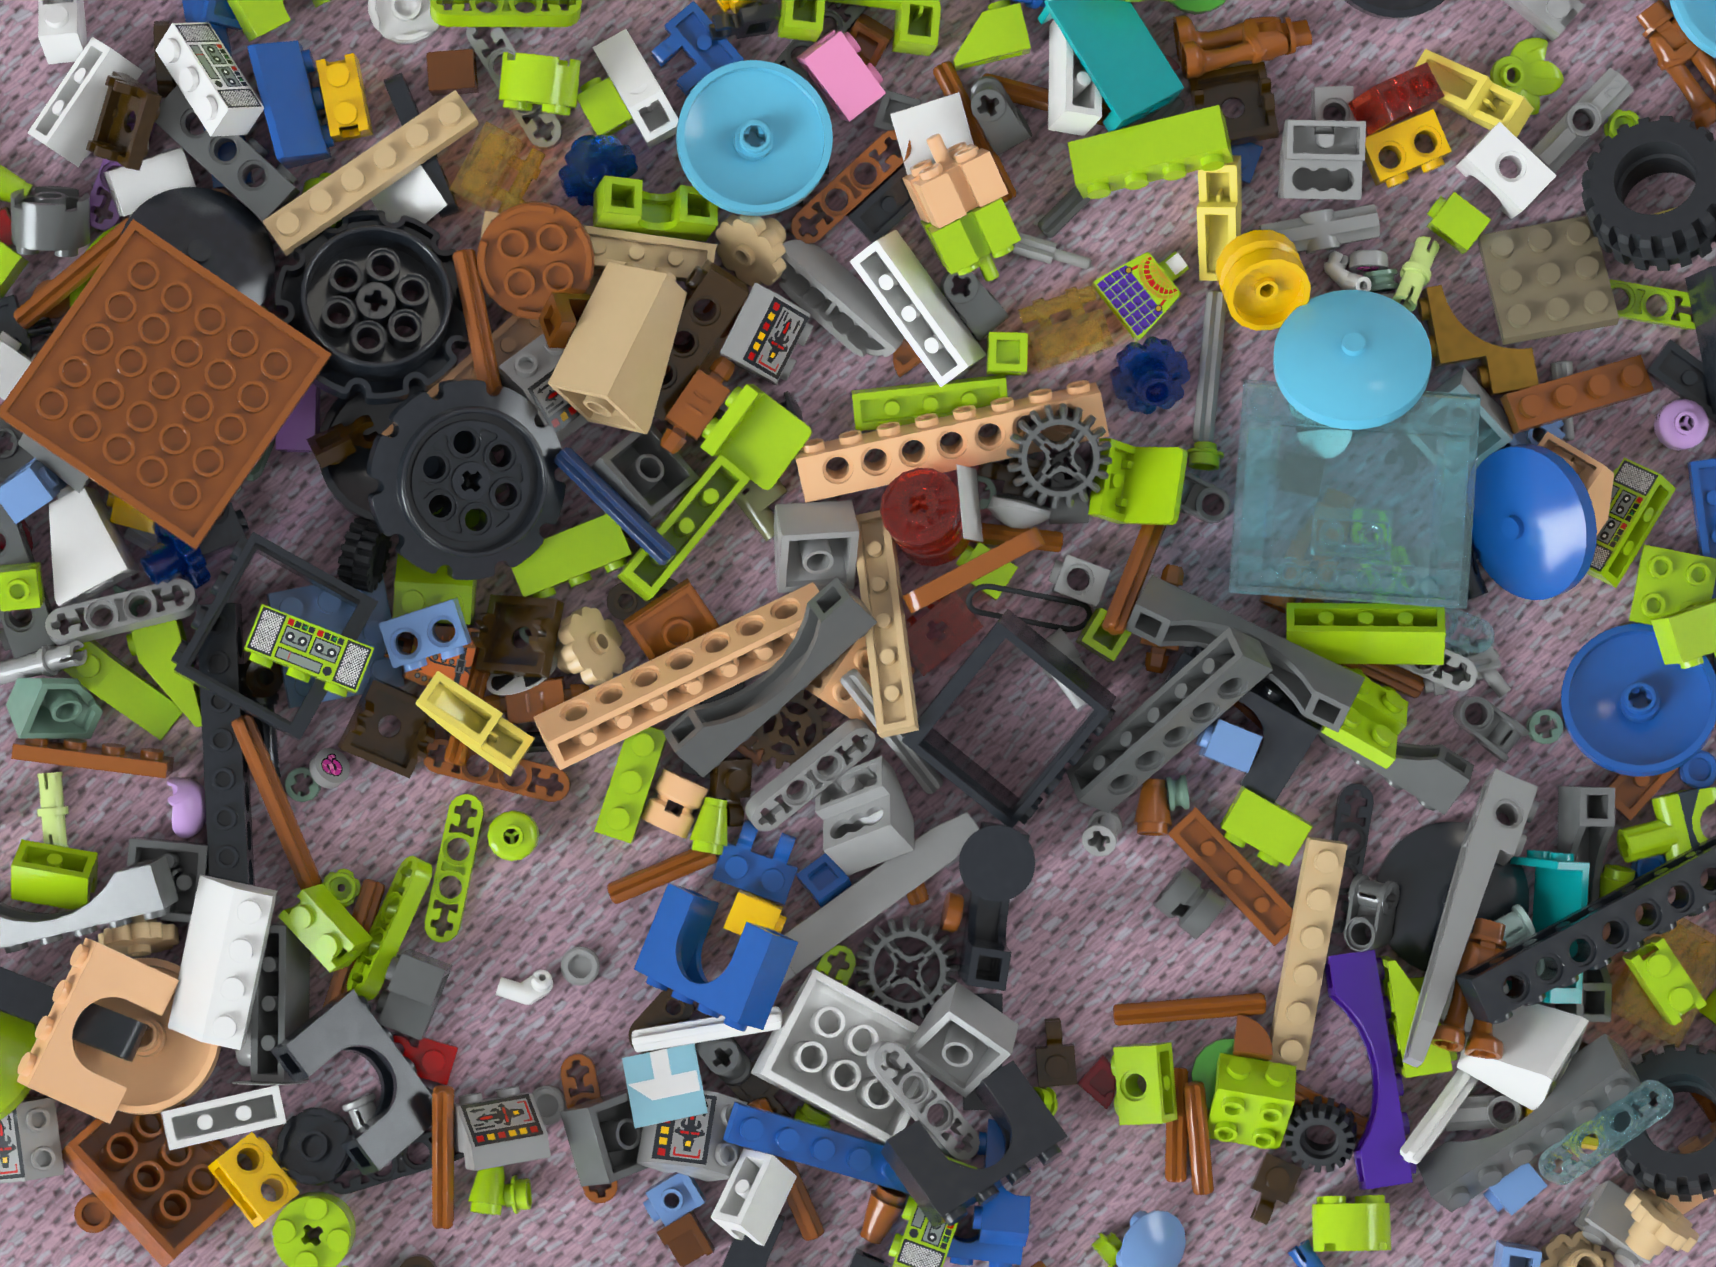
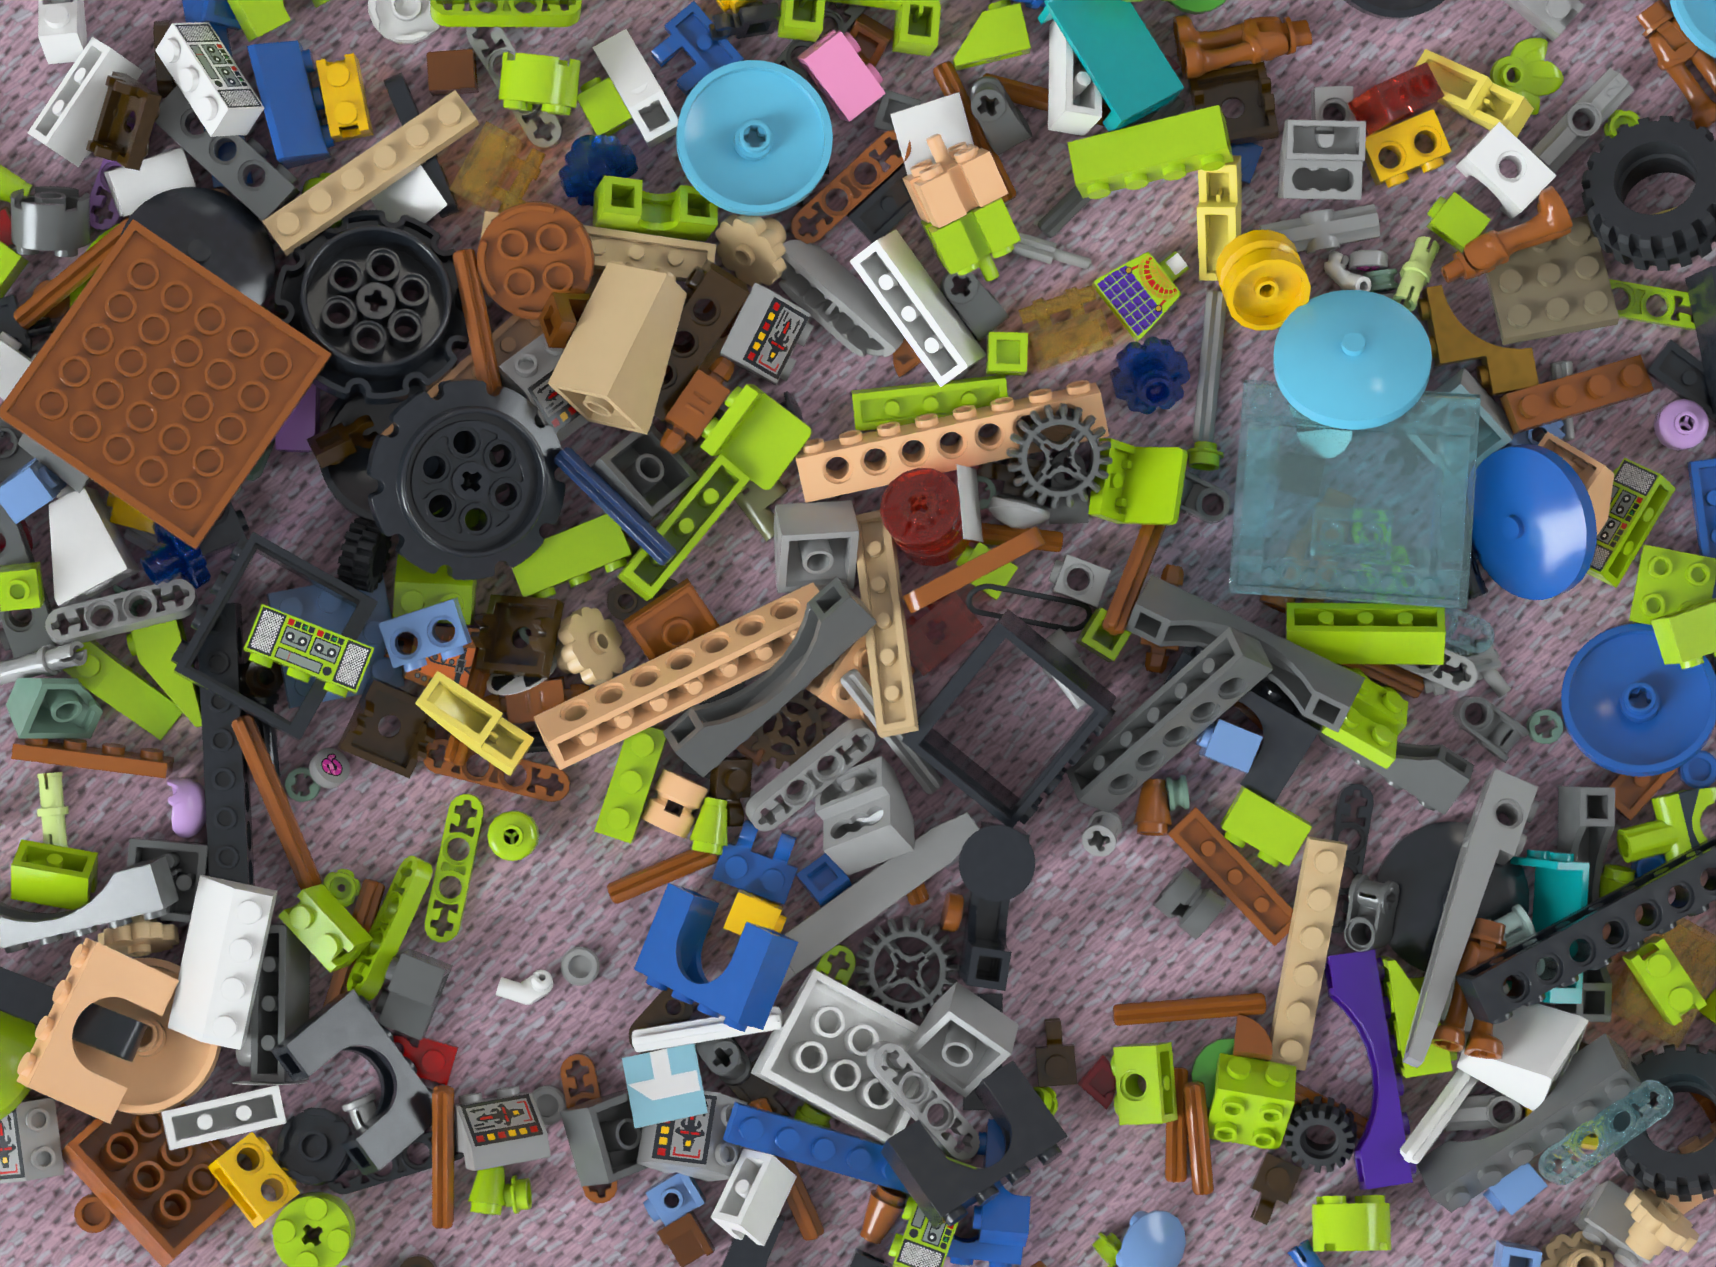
none -> dark orange piece [1441,185,1573,284]

